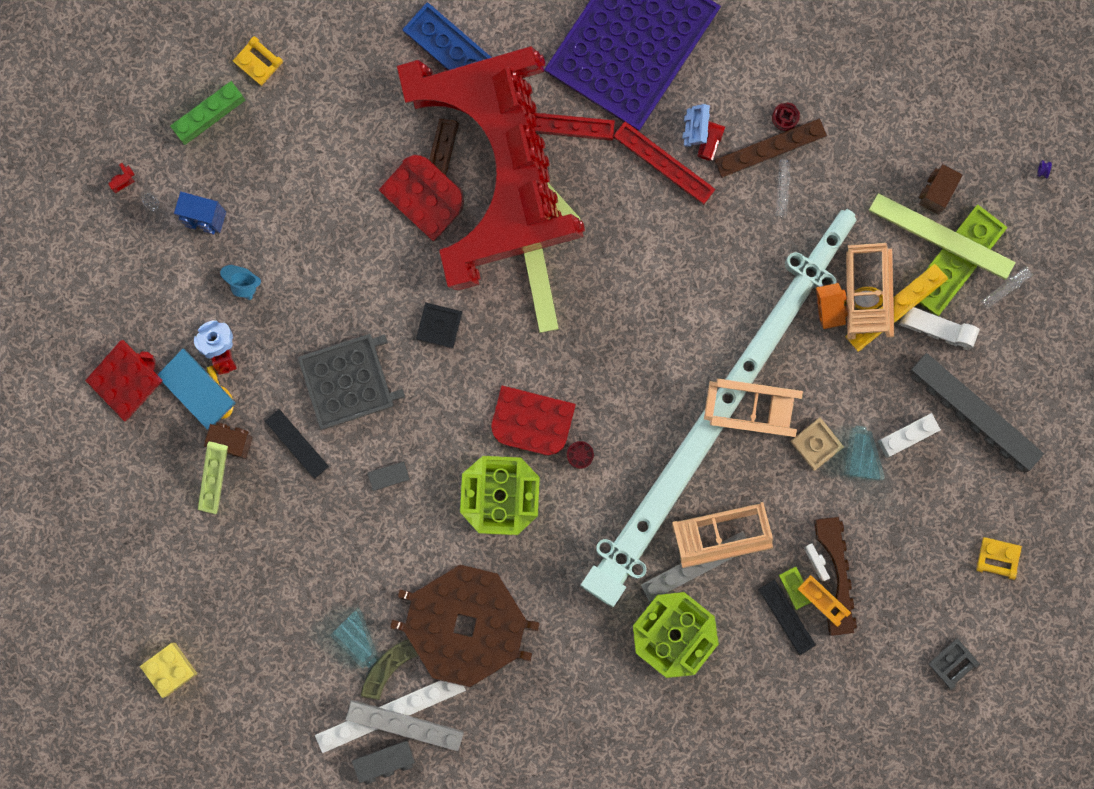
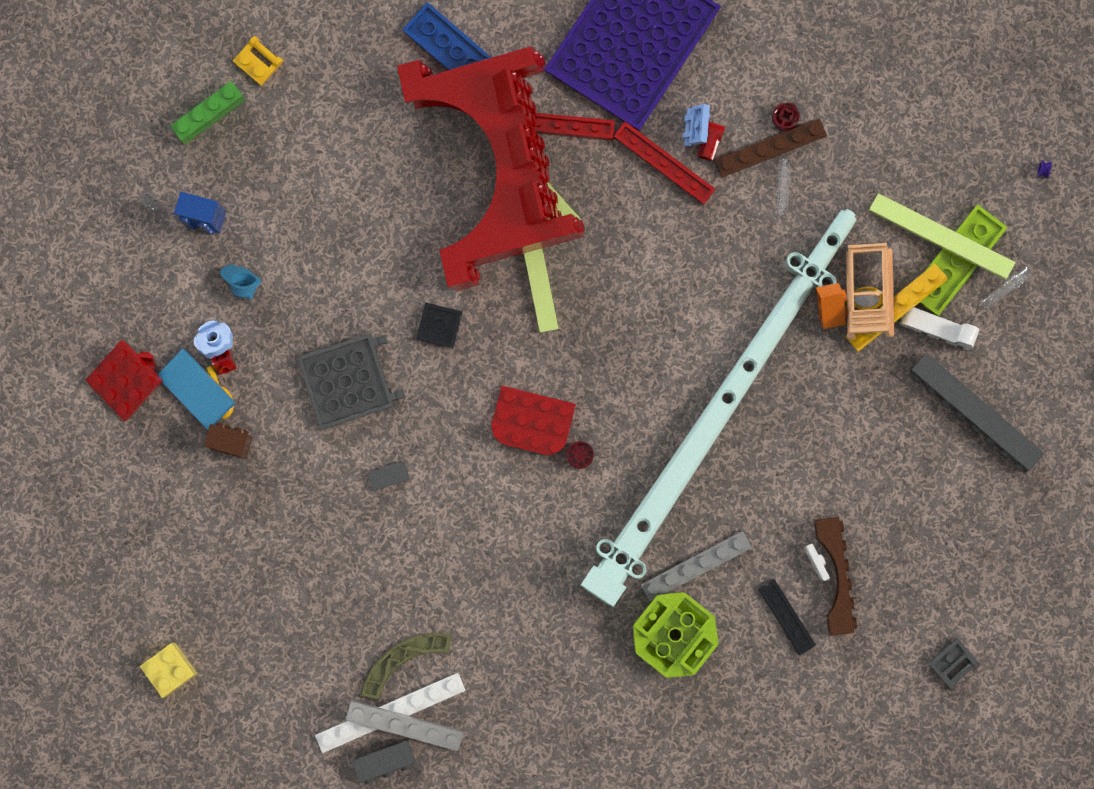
red bracket [108,163,135,193] -> none
yellowish green tile [198,441,228,514] -> none
black tile [265,409,329,479] -> none
clear light blue slope [330,608,378,669] -> none
red plate [379,155,464,242] -> none
reddish brown plate [390,565,539,688] -> none
reddish brown plate [429,118,459,175] -> none
lime piece [460,456,540,535] -> none
light nougat piece [672,502,773,568] -> none
light nougat piece [704,378,803,437] -> none
lime plate [778,567,811,610] -> none
tan plate [790,417,844,471] -> none
light orange plate [798,575,851,627] -> none
clear light blue slope [843,426,885,481] -> none
white brick [877,413,941,458] -> none
reddish brown brick [918,164,963,215] -> none
yellow plate [976,537,1022,580] -> none

